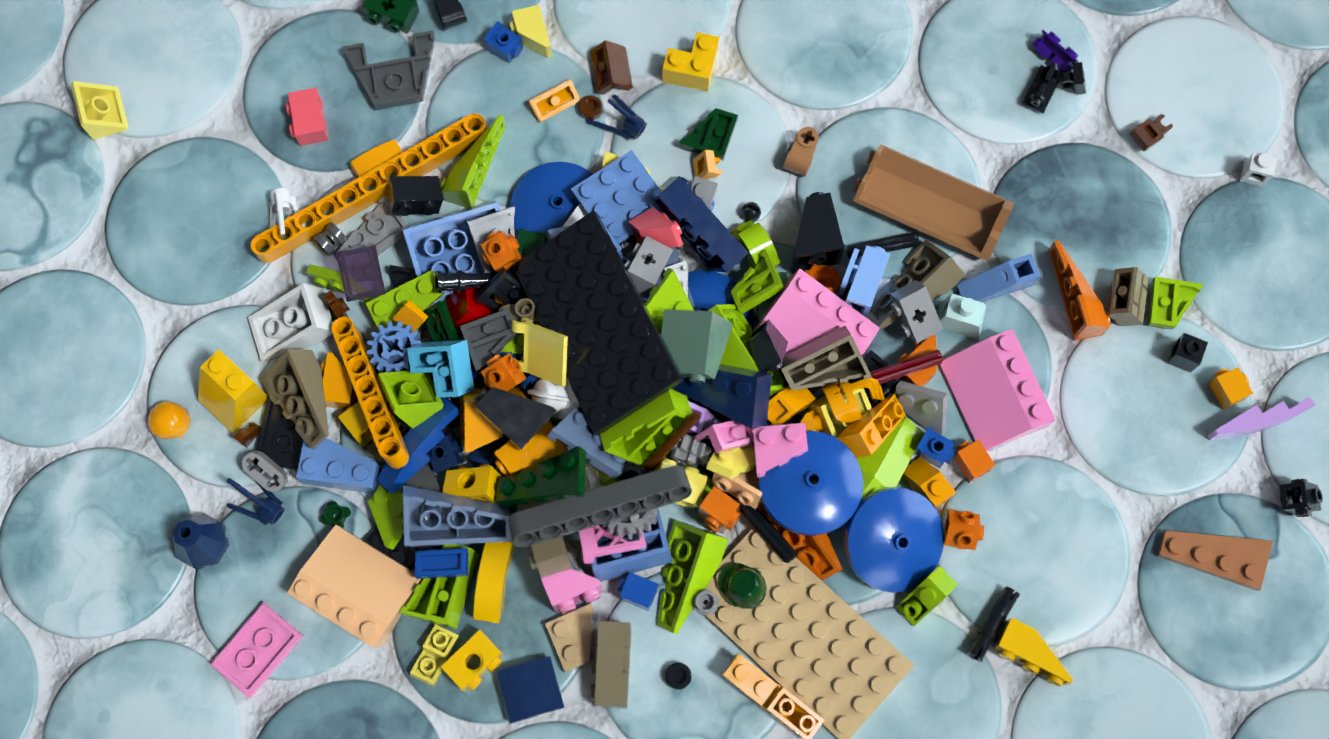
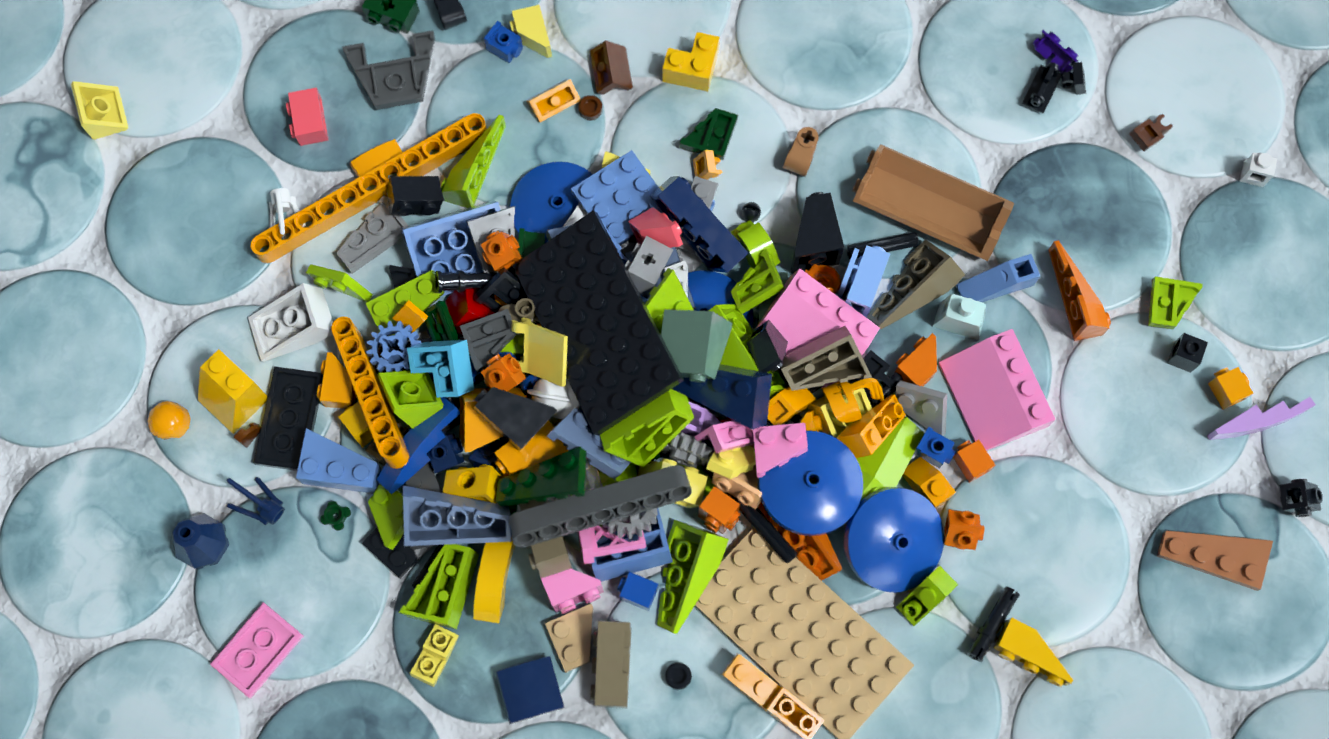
light grey beam [242,451,288,492] -> none
dark tan wedge [262,349,329,449] -> none
light nougat slope [287,525,422,648] -> none
dark grey wheel [313,222,347,256] -> none
reddish brown plate [323,290,350,318] -> none
clear purple slope [336,243,386,302] -> none
blue tile [414,548,469,579] -> none
yellow brick [441,630,504,692] -> none
dark blue plant [586,94,647,140] -> none
black plate [621,462,645,481] -> none
reddish brown bar [634,411,701,476] -> none
light grey plate [693,589,719,615] -> none
dark green hat [718,563,767,609] -> none
dark red axle [870,350,943,384] -> none
light grey brick [890,280,943,343] -> none
dark tan brick [1108,267,1149,326] -> none

